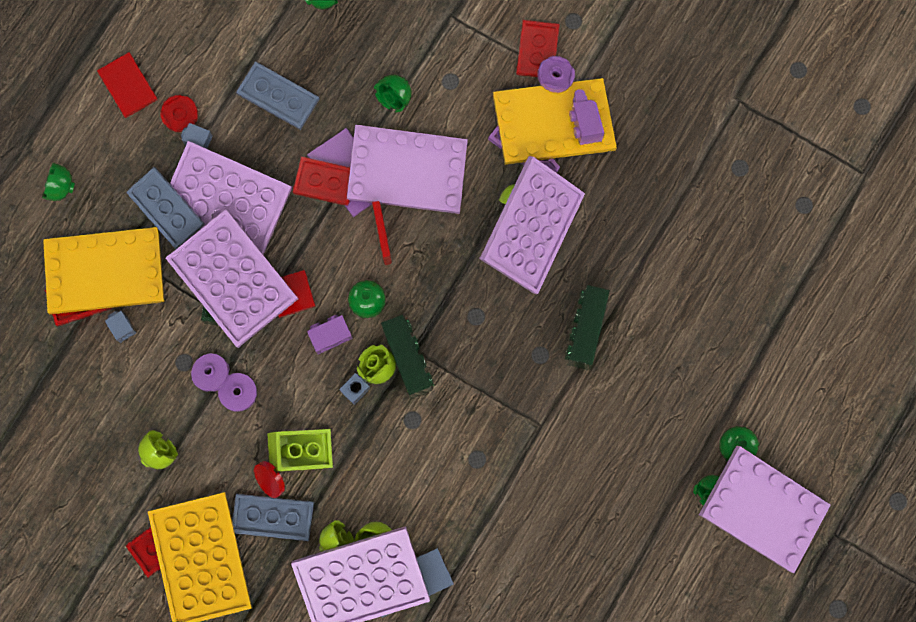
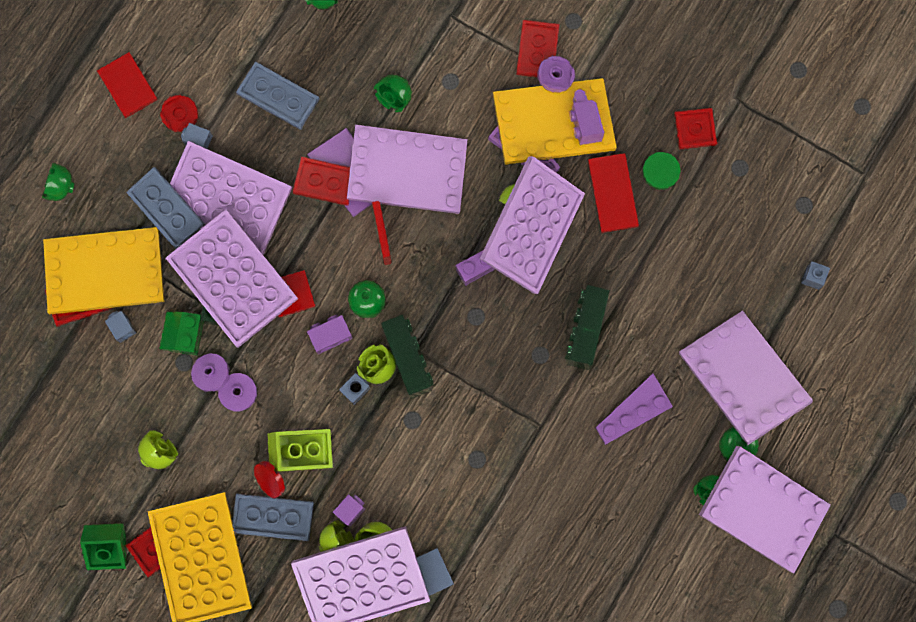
none -> green slope [80,523,127,570]
none -> green slope [159,312,205,356]
none -> medium lavender brick [333,494,365,527]
none -> medium lavender brick [456,250,495,286]
none -> red tile [588,153,639,233]
none -> medium lavender wing [596,374,673,445]
none -> green tile [642,152,681,190]
none -> red tile [674,108,717,150]
none -> lavender plate [679,311,813,445]
none -> sand blue brick [801,261,830,290]

